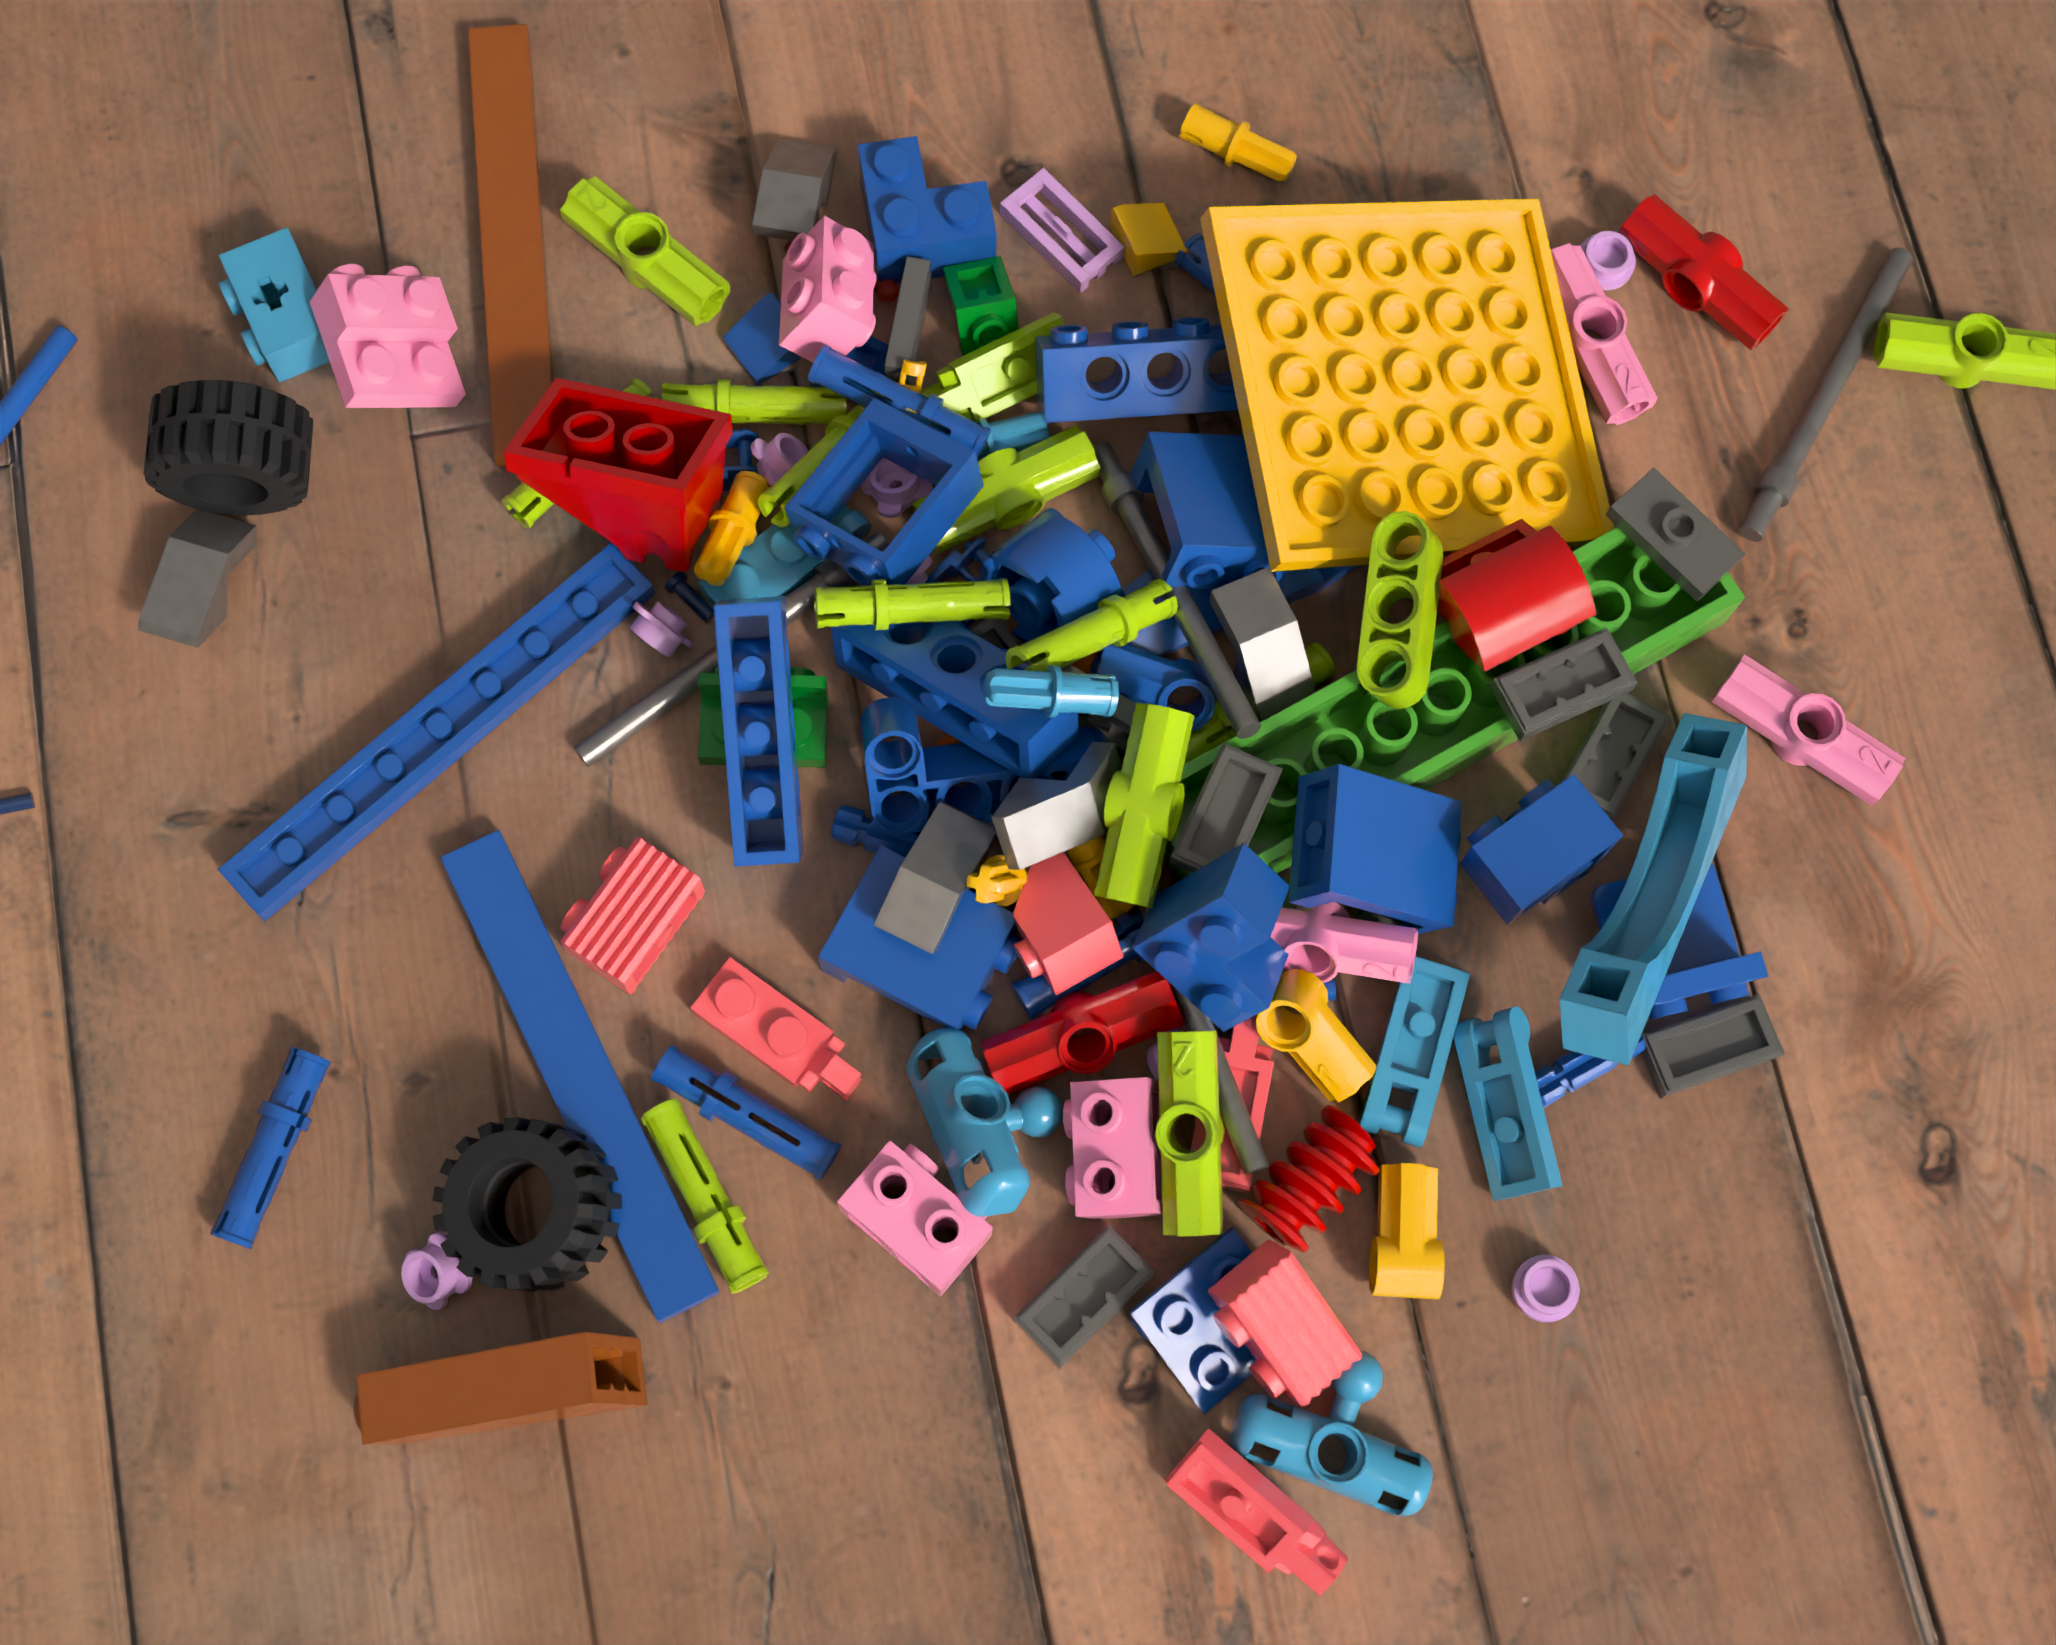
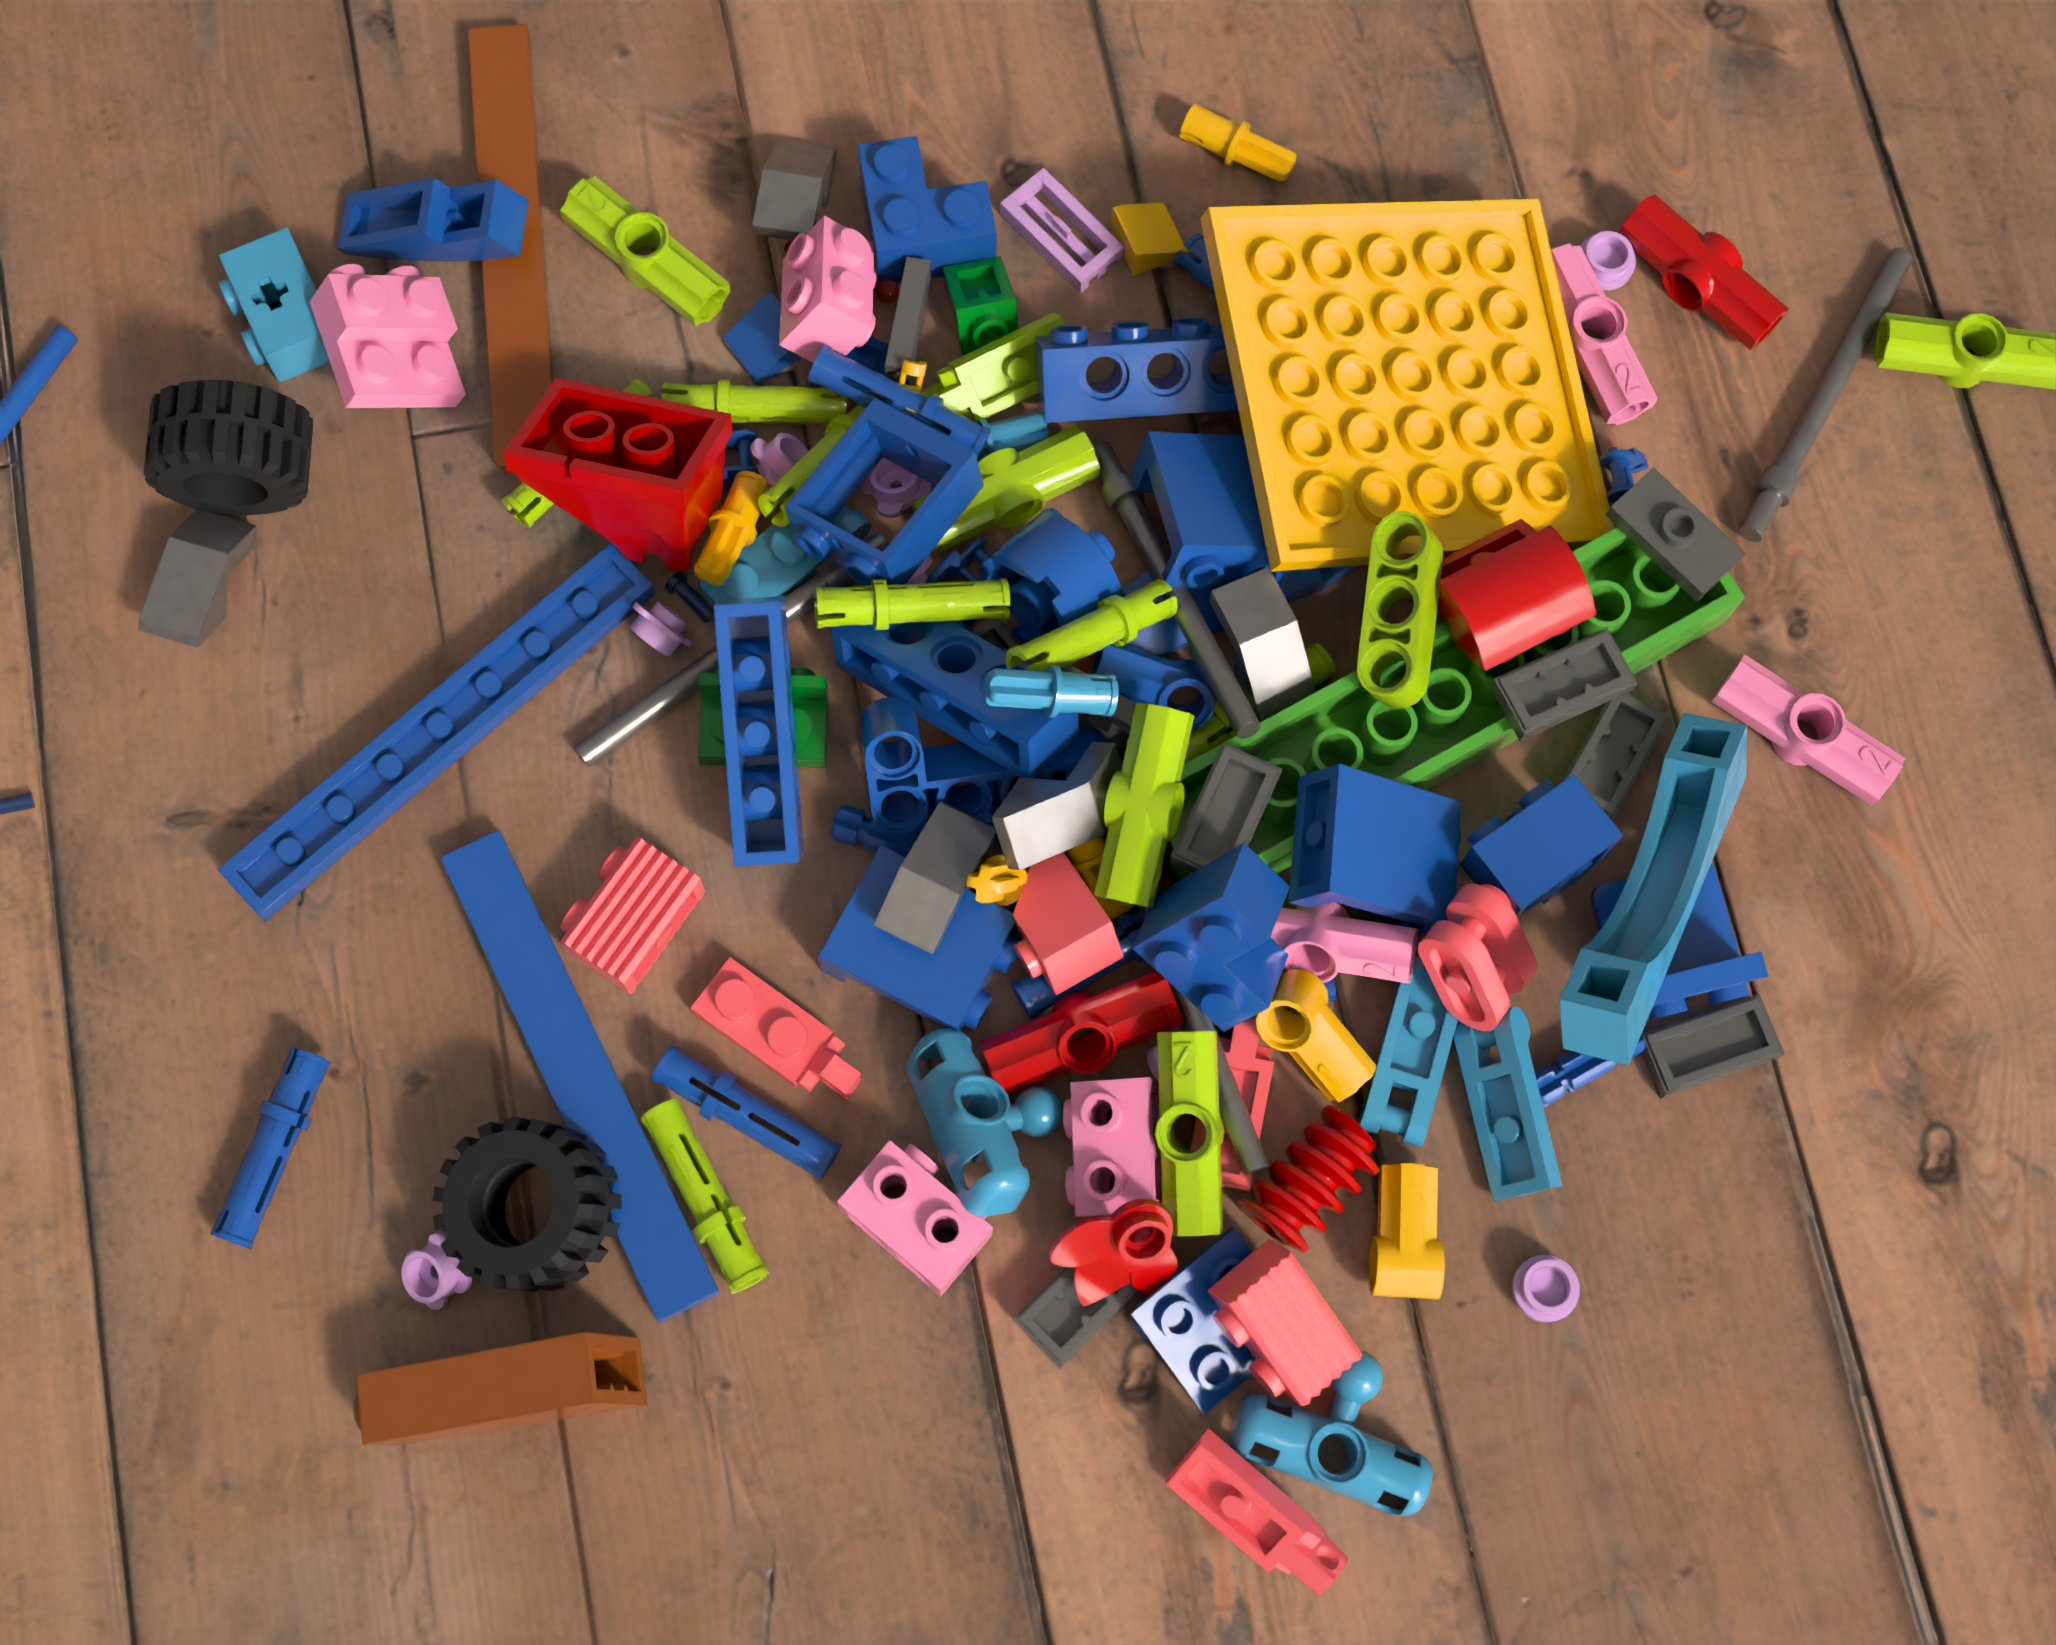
none -> blue slope [337,177,529,262]
none -> plate [1049,1199,1177,1306]
none -> coral brick [1418,884,1537,1031]
none -> blue piece [1599,447,1648,504]

